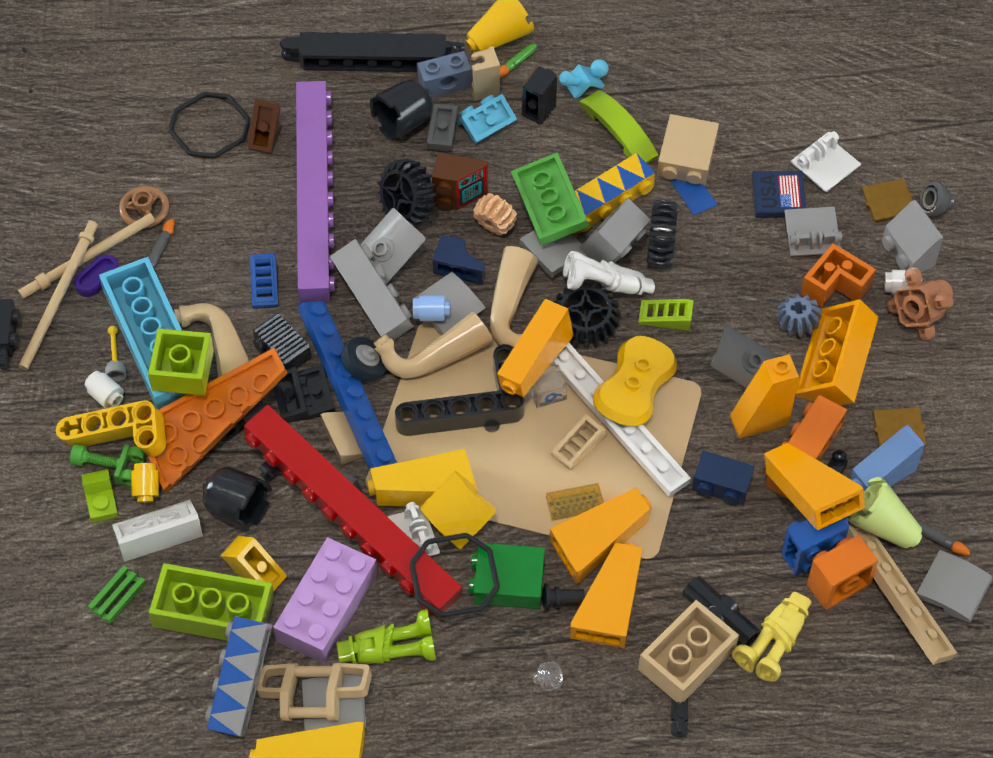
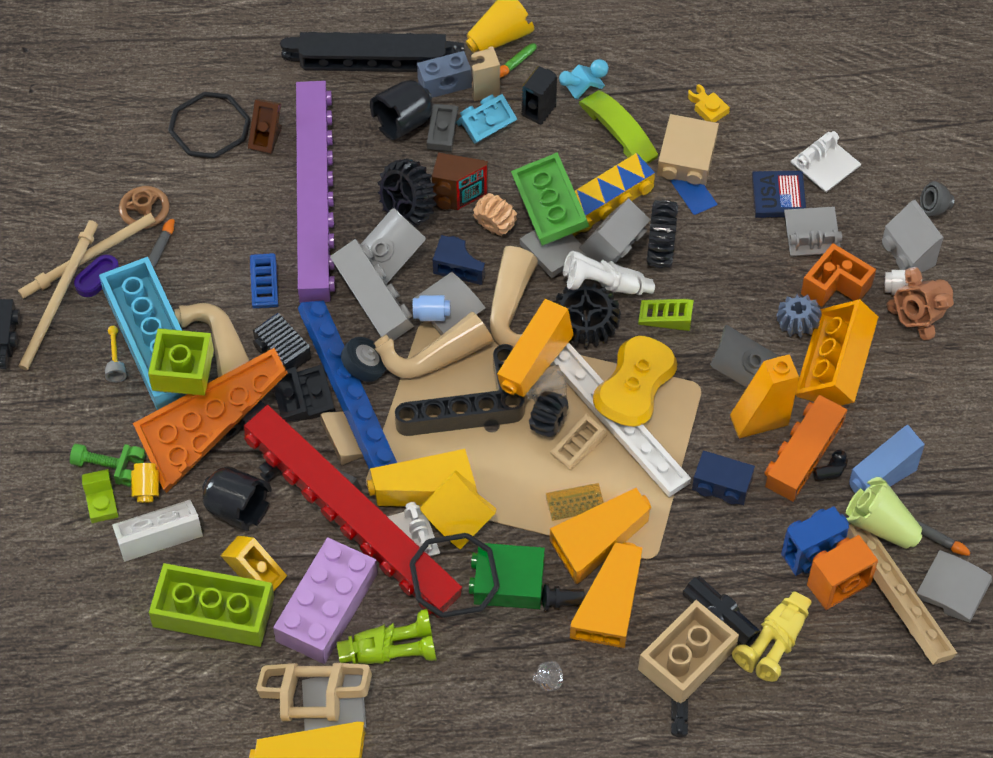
yellow beam [56,401,166,457] -> none
white brick [84,371,124,409] -> none
bright green tile [88,565,146,625] -> none
brick [205,616,272,737] -> none
light orange slope [764,443,865,530] -> none
pearl gold piece [861,178,913,223] -> none
pearl gold piece [873,407,927,448] -> none
none -> black gear [529,391,569,437]
none -> yellow plate [688,84,730,122]

